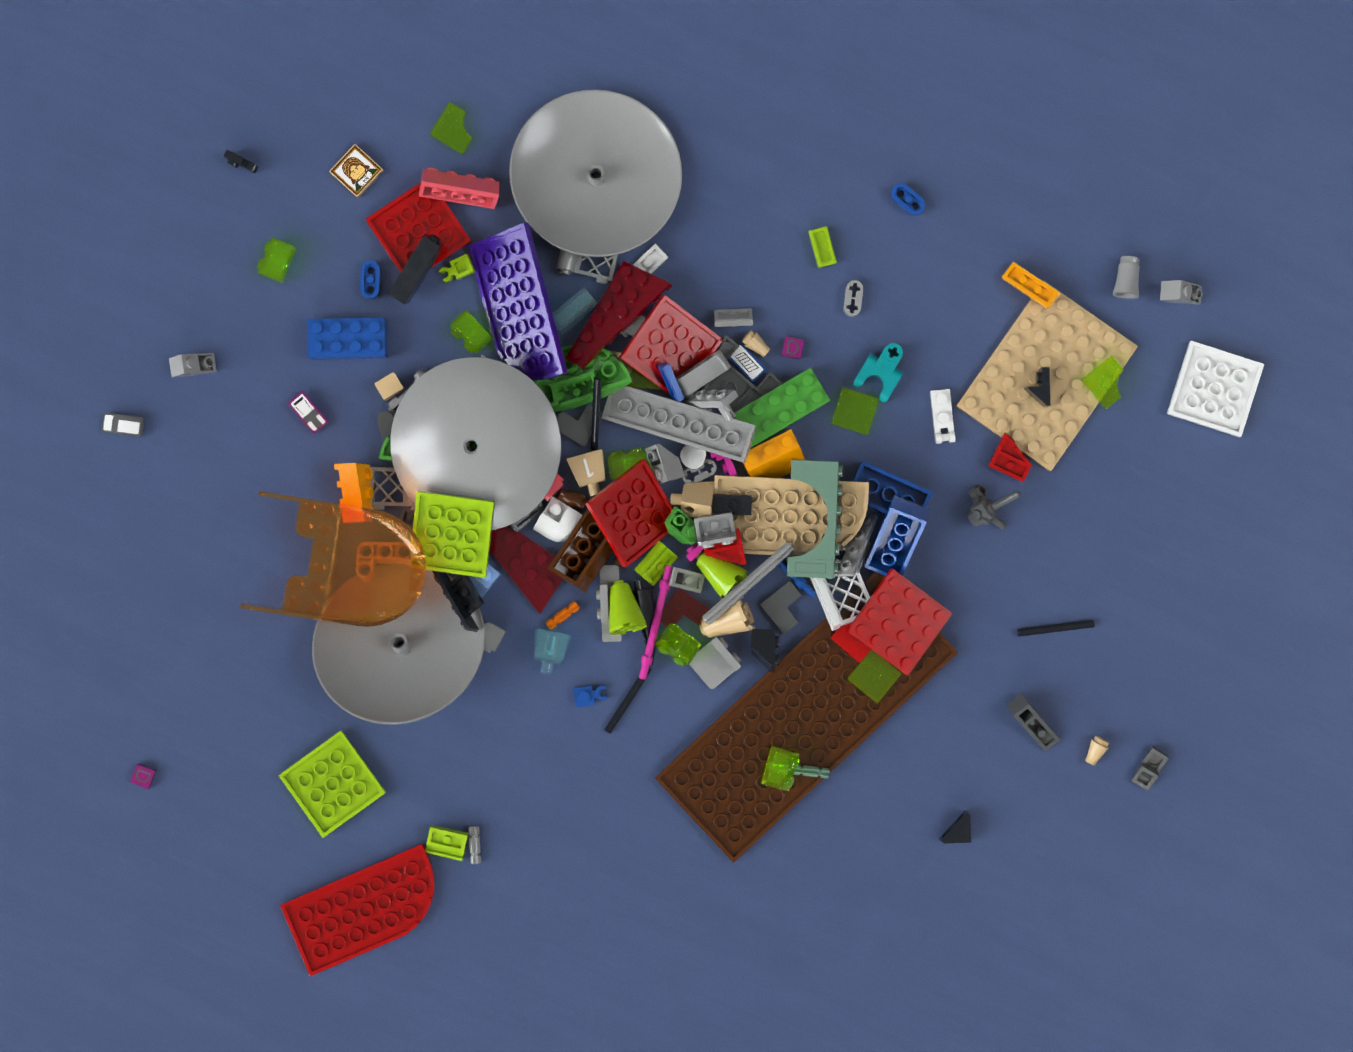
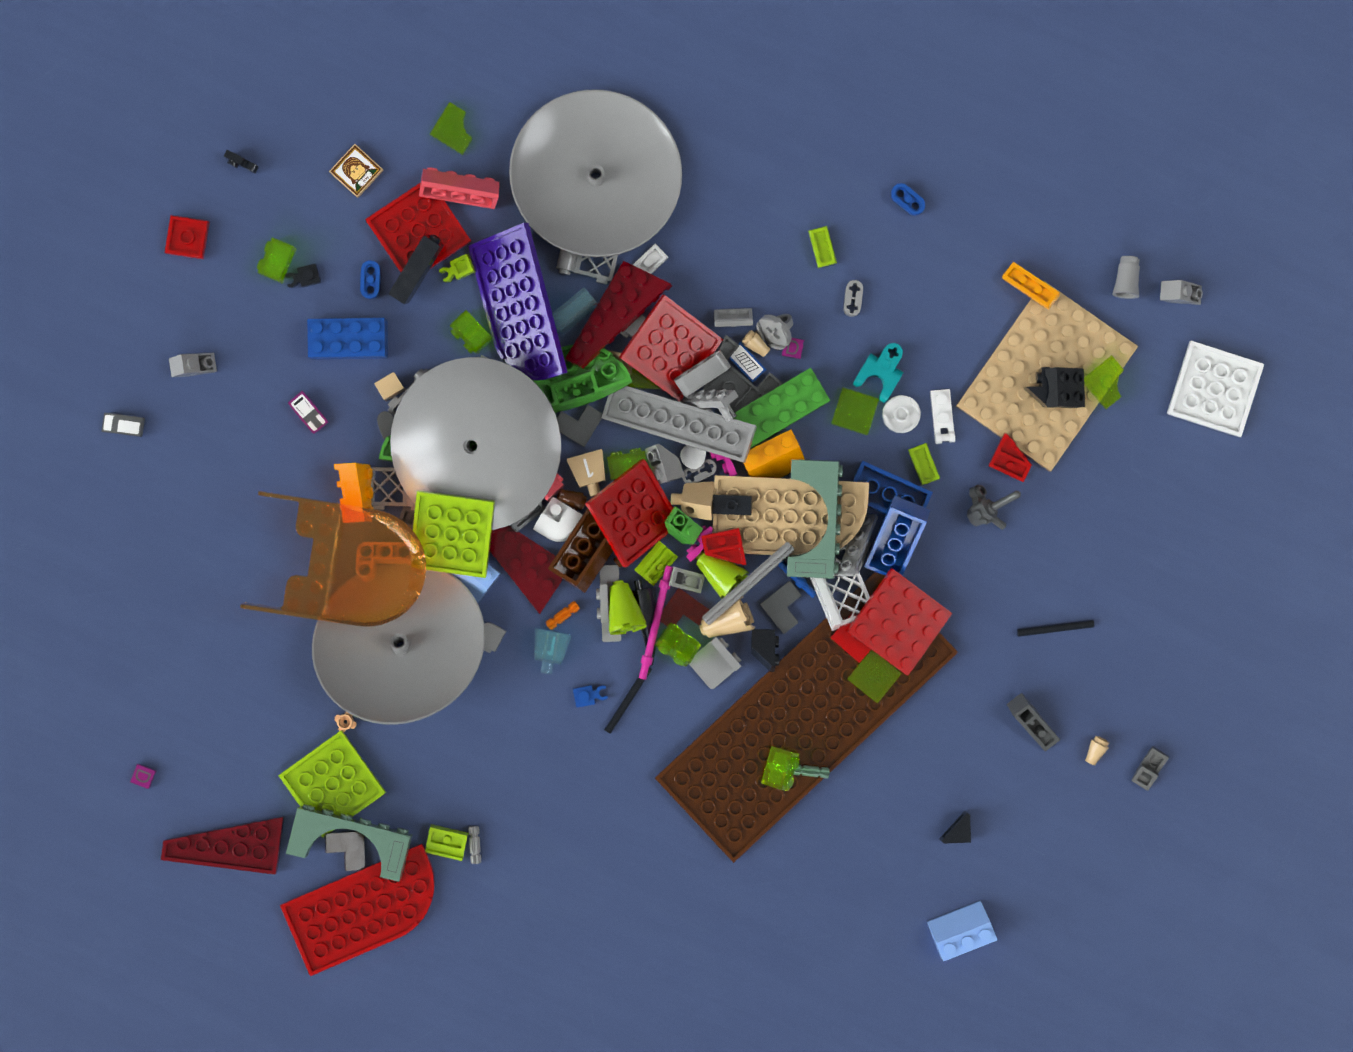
black bracket [431,570,484,632] -> none
black bar [590,377,601,450] -> none
blue tile [658,362,684,402] -> none
light grey bracket [694,511,737,548] -> none
none -> dark red wing [161,817,284,875]
none -> red plate [164,215,210,260]
none -> black plate [285,264,321,288]
none -> sand green arch [286,804,413,882]
none -> tile [325,831,365,871]
none -> light nougat plate [334,712,357,732]
none -> light grey tile [756,314,794,350]
none -> white tile [882,395,921,433]
none -> lime plate [908,443,940,486]
none -> light blue slope [927,901,997,961]
none -> black brick [1045,367,1085,408]

